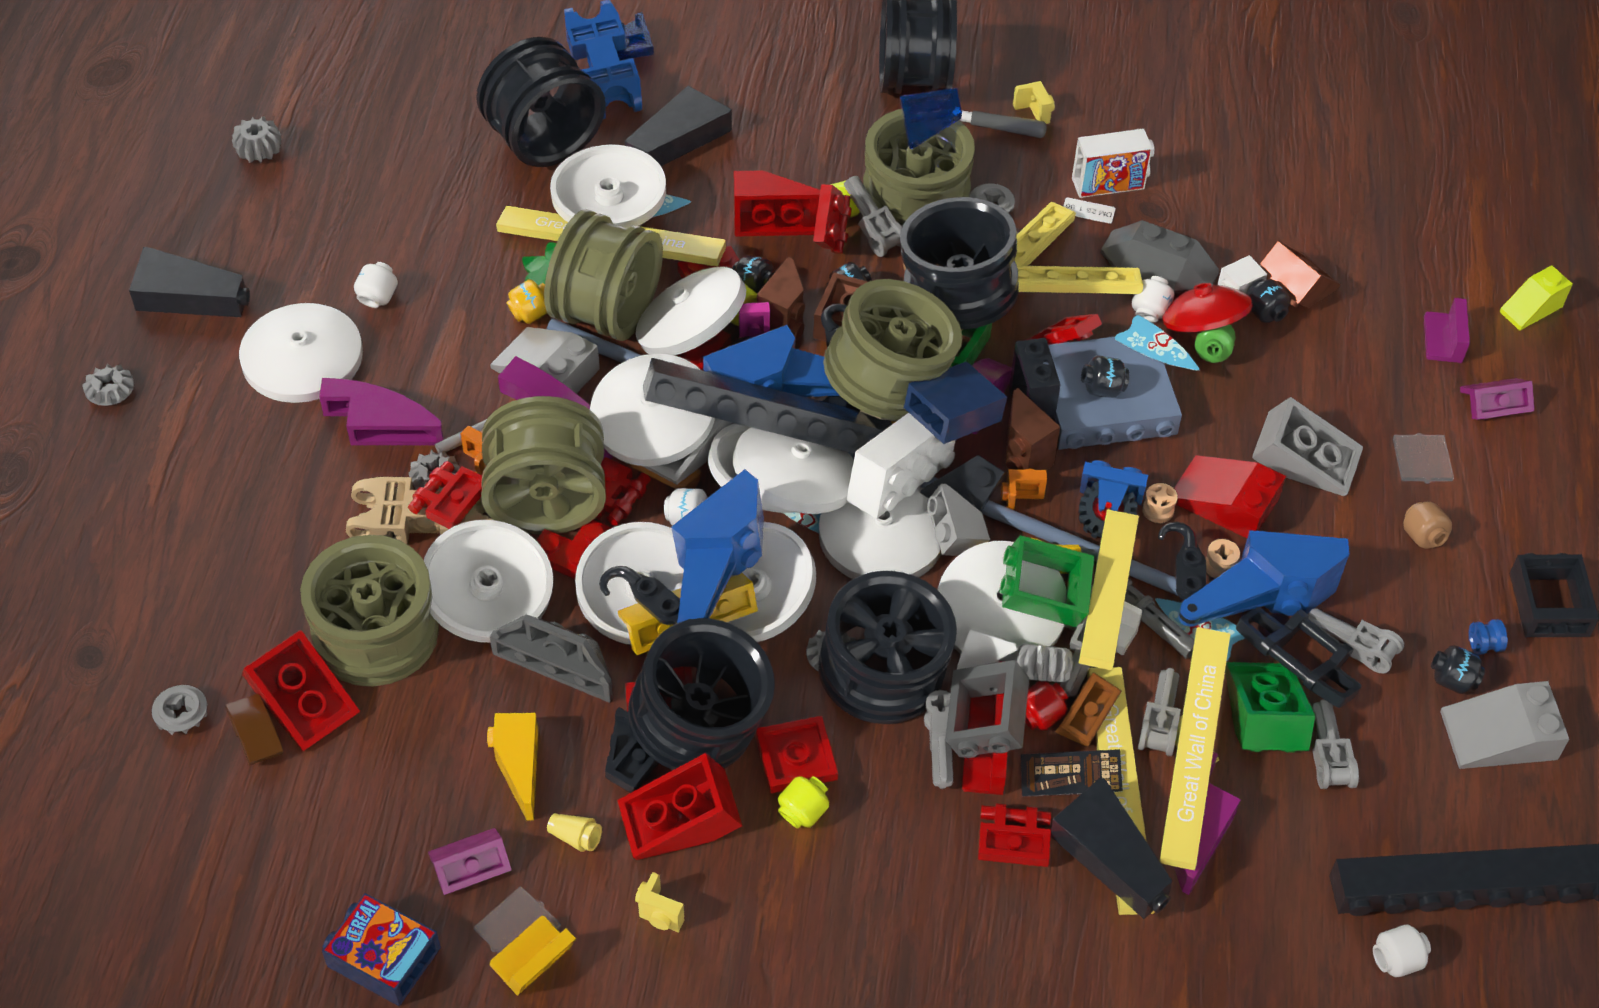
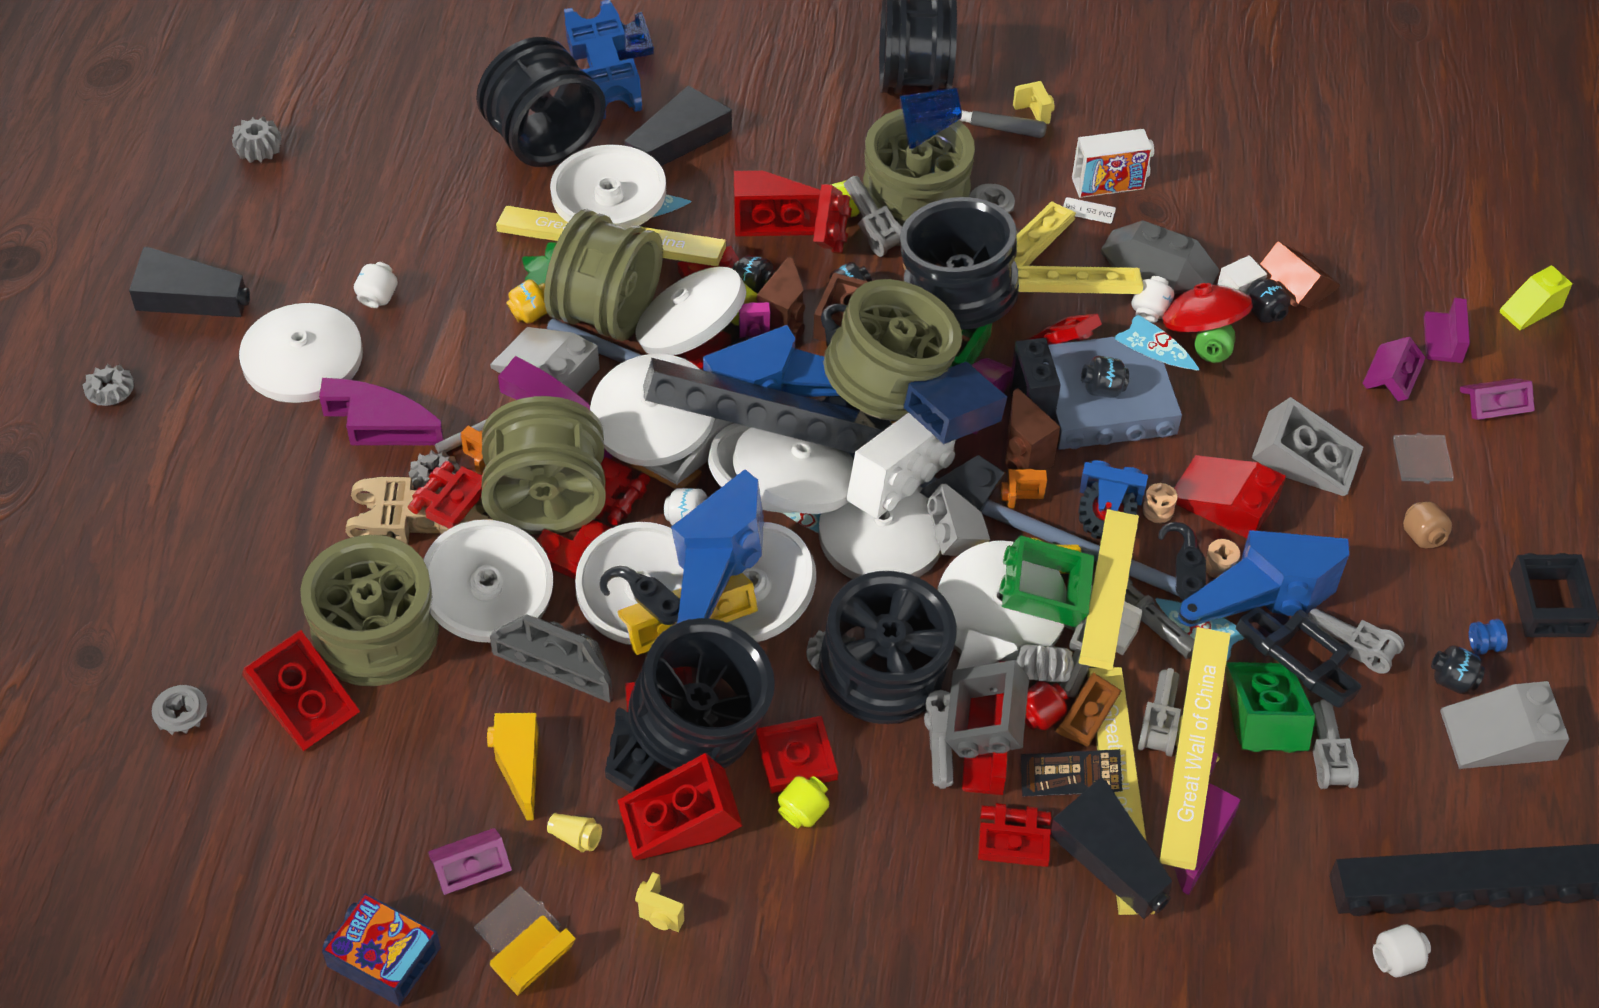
reddish brown slope [225,694,283,766] -> none
none -> magenta panel [1363,337,1426,401]

